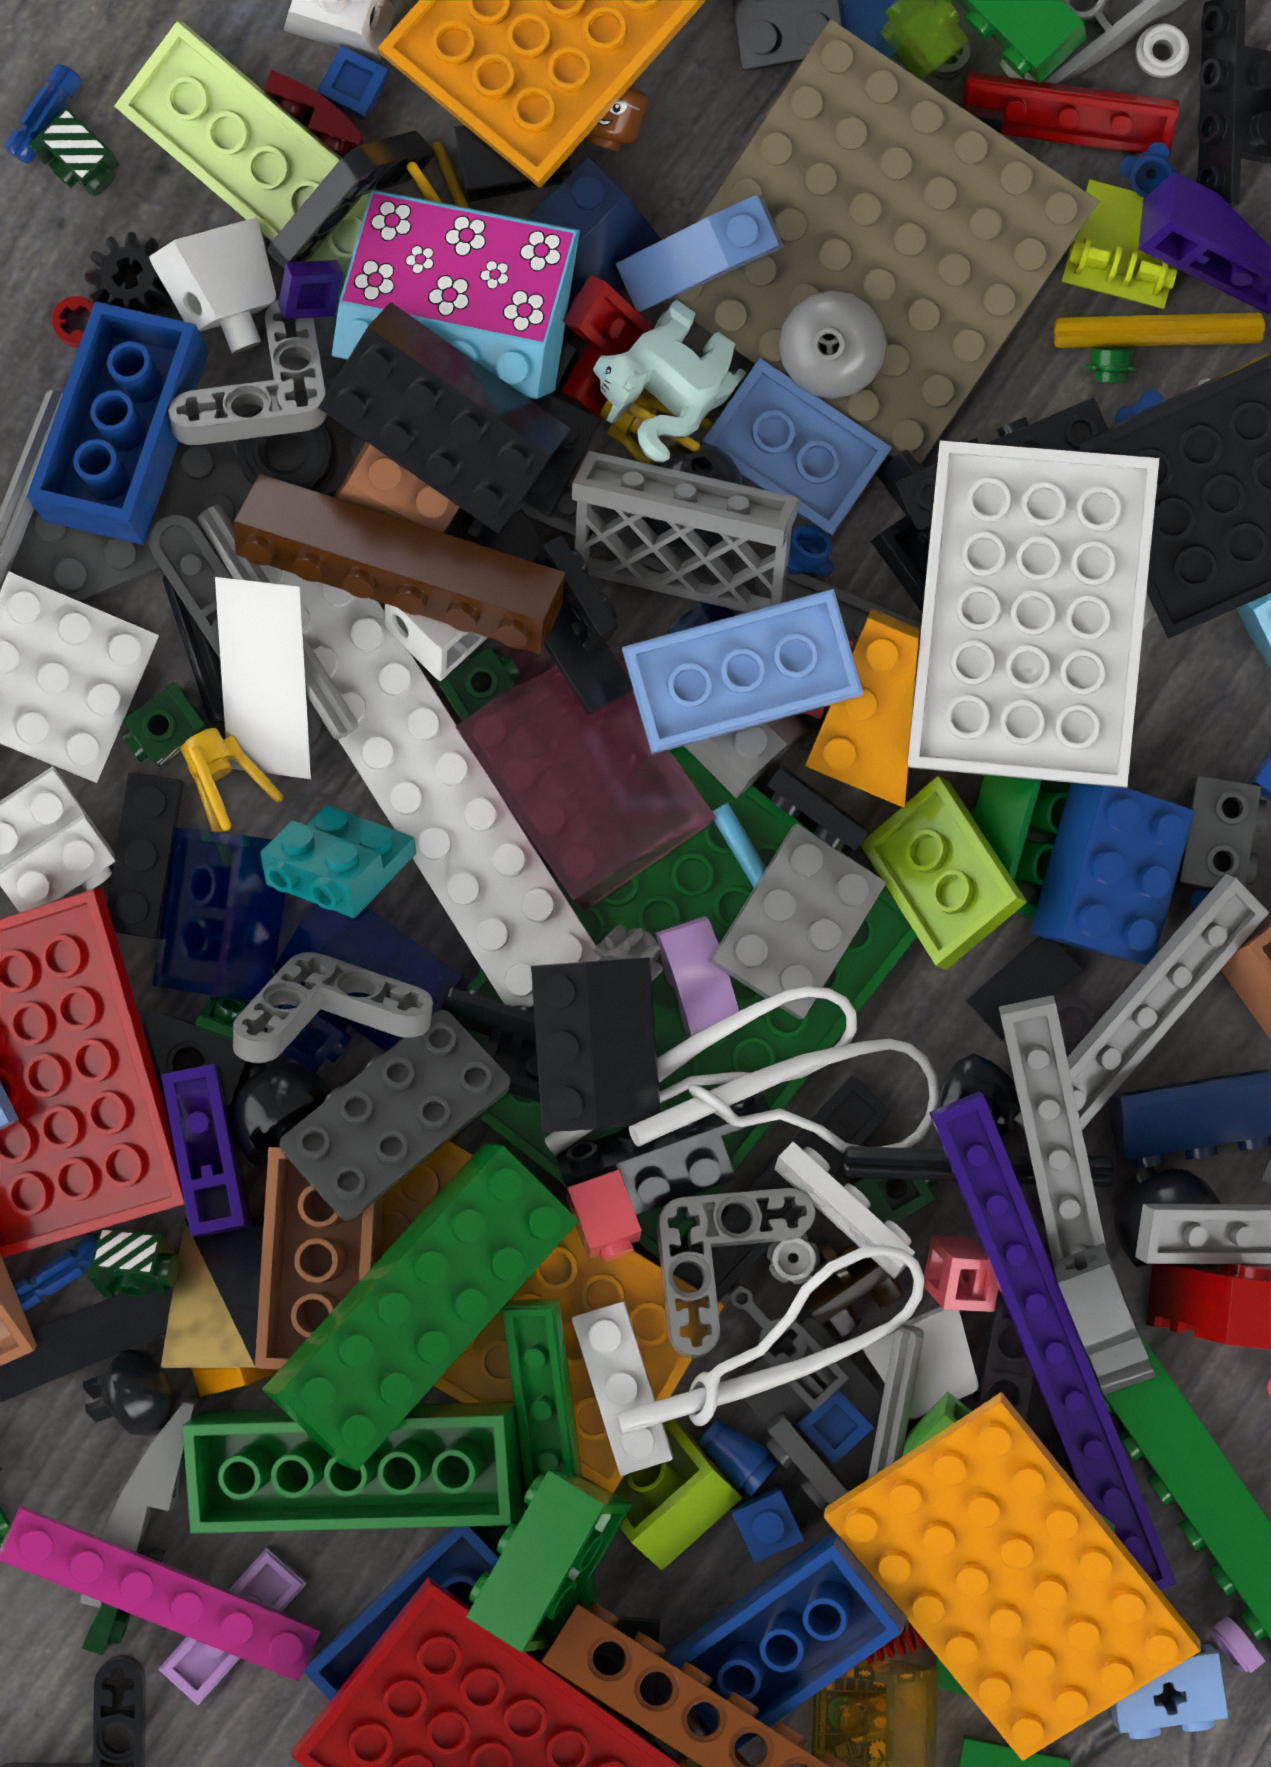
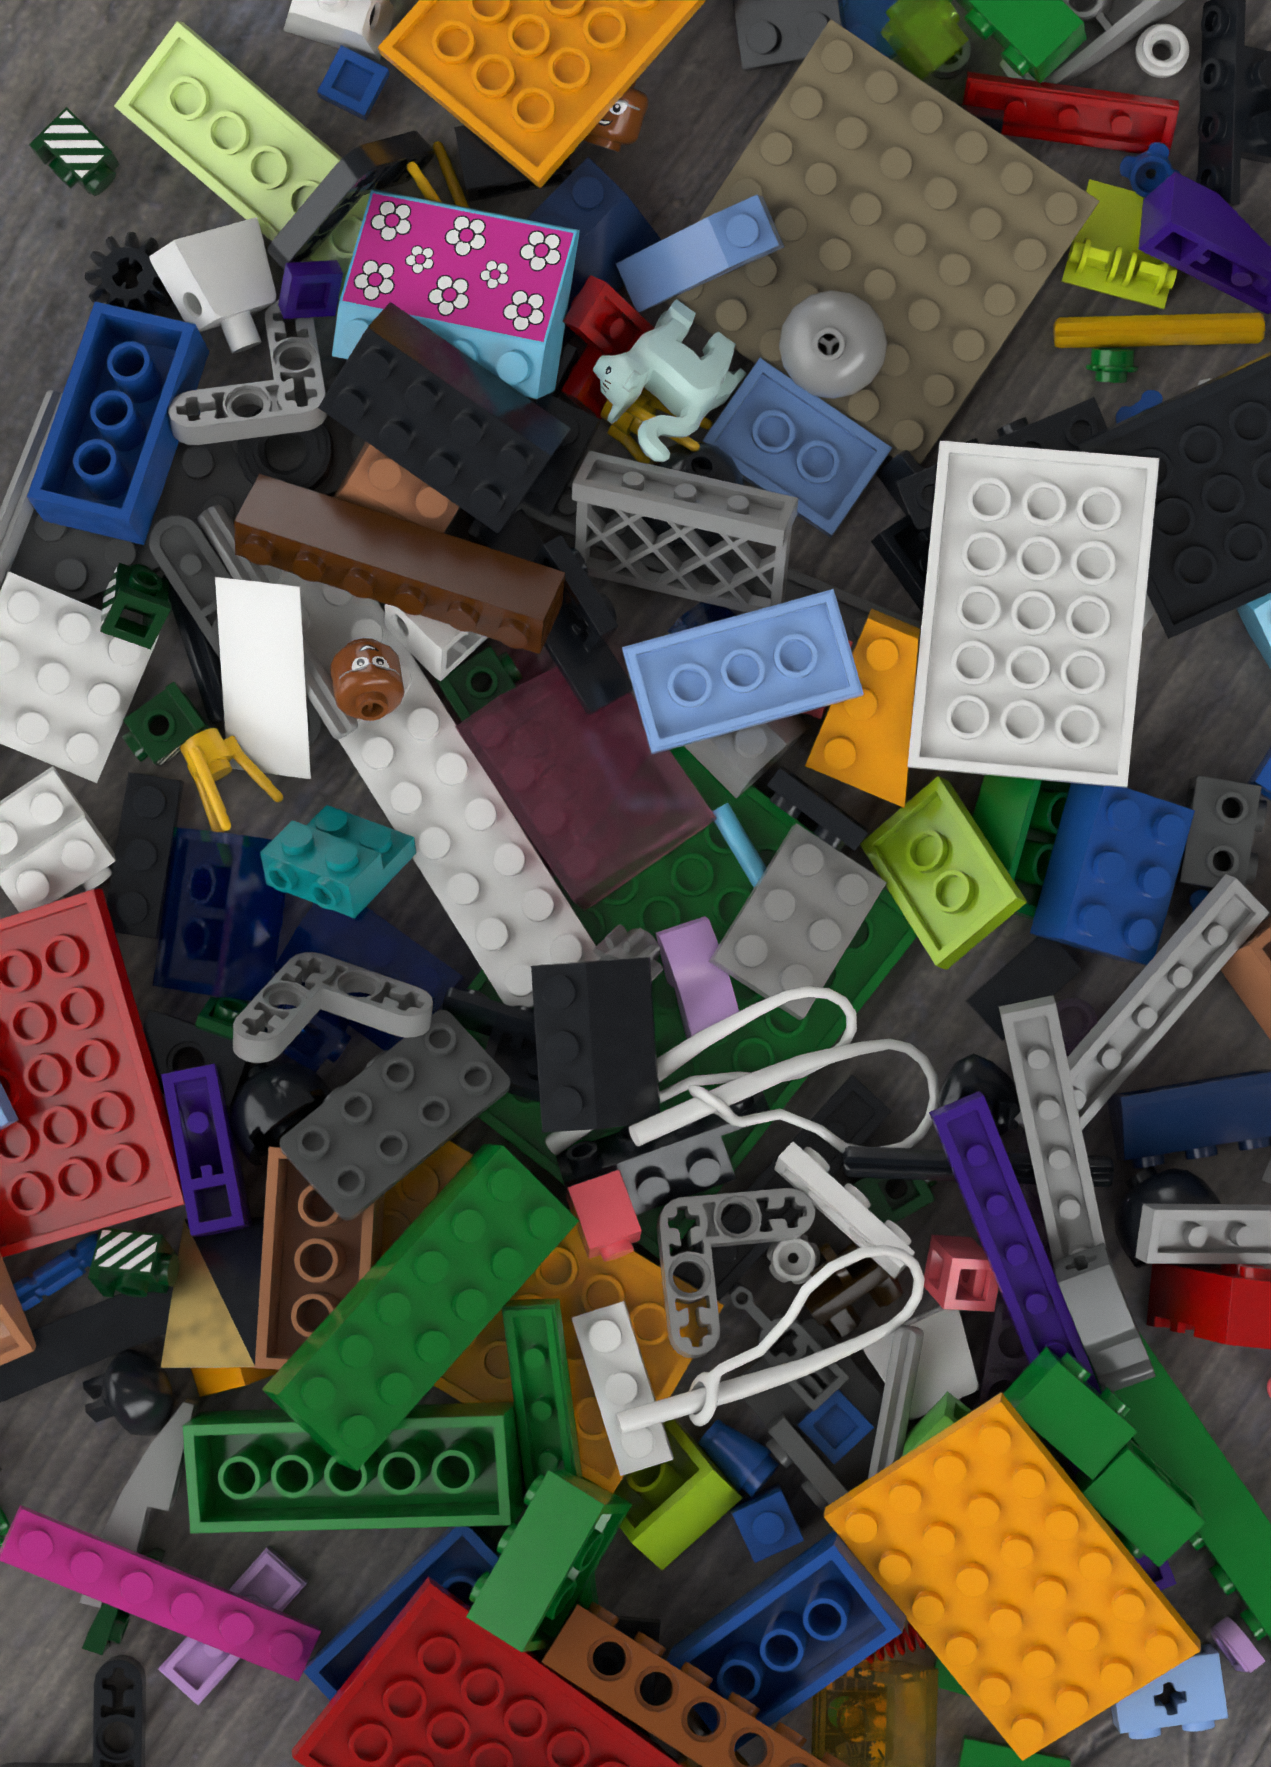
blue axle [5,64,82,164] -> none
red bush [52,296,93,348] -> none
dark red slope [264,70,365,158] -> none
blue plate [788,525,834,576] -> none
none -> dark green brick [100,563,171,650]
none -> dark orange head [330,638,405,721]
none -> green brick [1004,1346,1138,1480]
none -> green brick [1075,1440,1206,1567]

